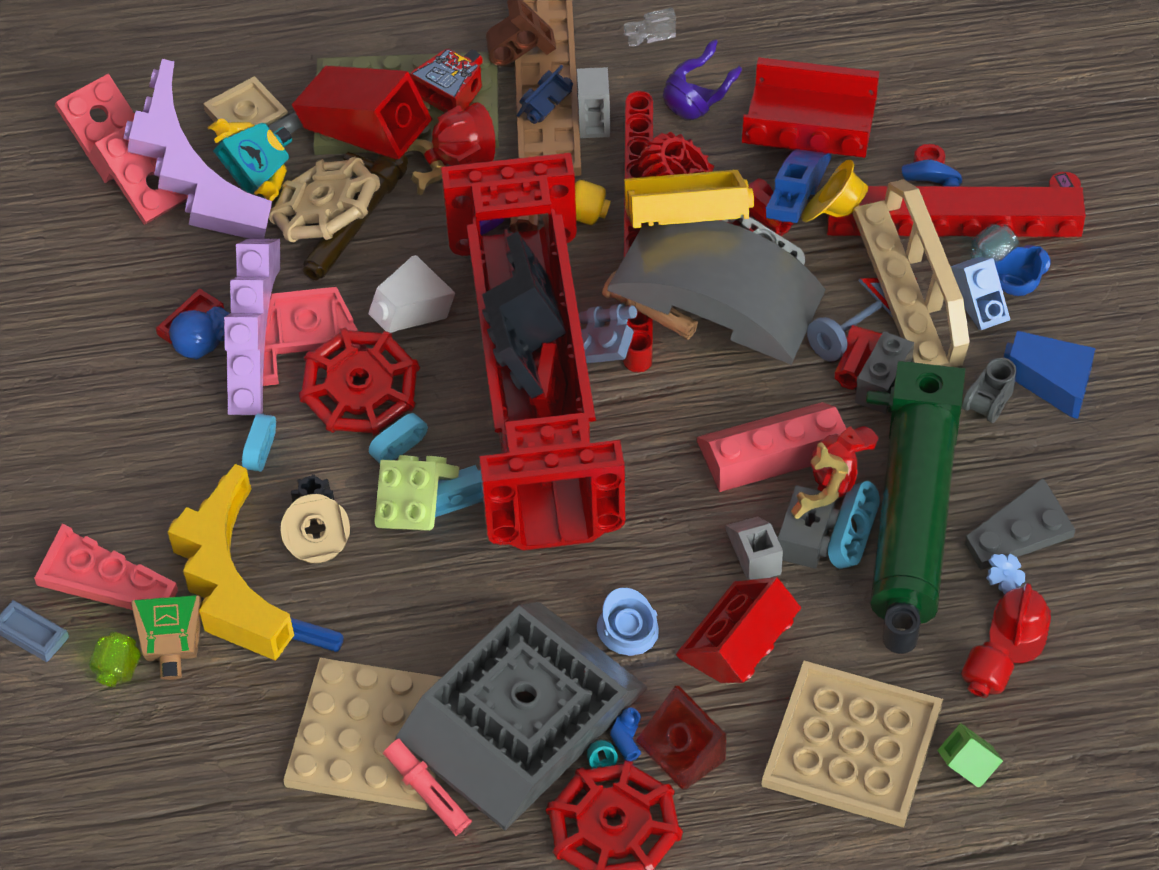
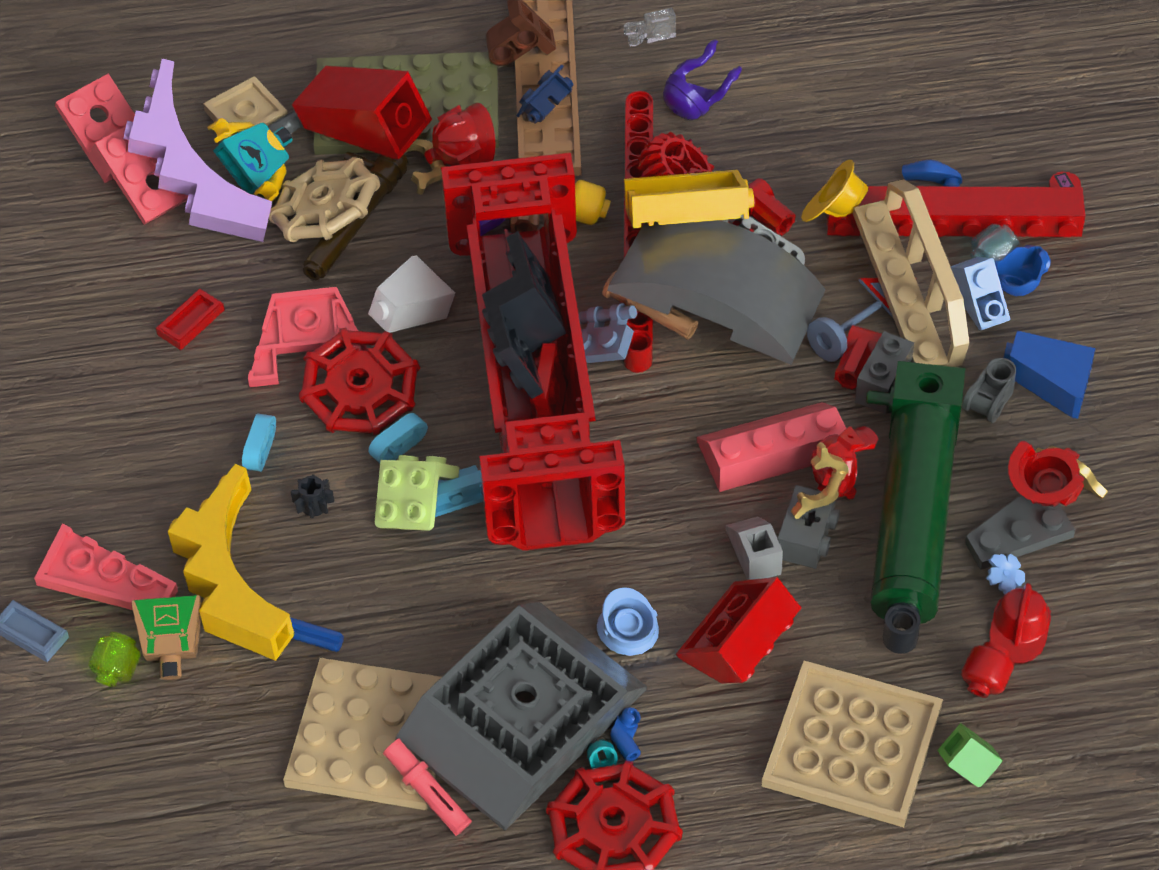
blue hair [169,307,230,360] -> none
lavender arch [224,239,280,415] -> none
tan plate [281,494,350,564] -> none
torso [410,49,483,113] -> none
light grey brick [577,67,610,138] -> none
clear red slope [636,686,726,790] -> none
red panel [742,57,880,158] -> none
blue slope [766,149,831,223] -> none
medium azure beam [828,481,880,569] -> none
red tile [913,144,945,164] -> none
none -> red helmet [1008,441,1108,508]

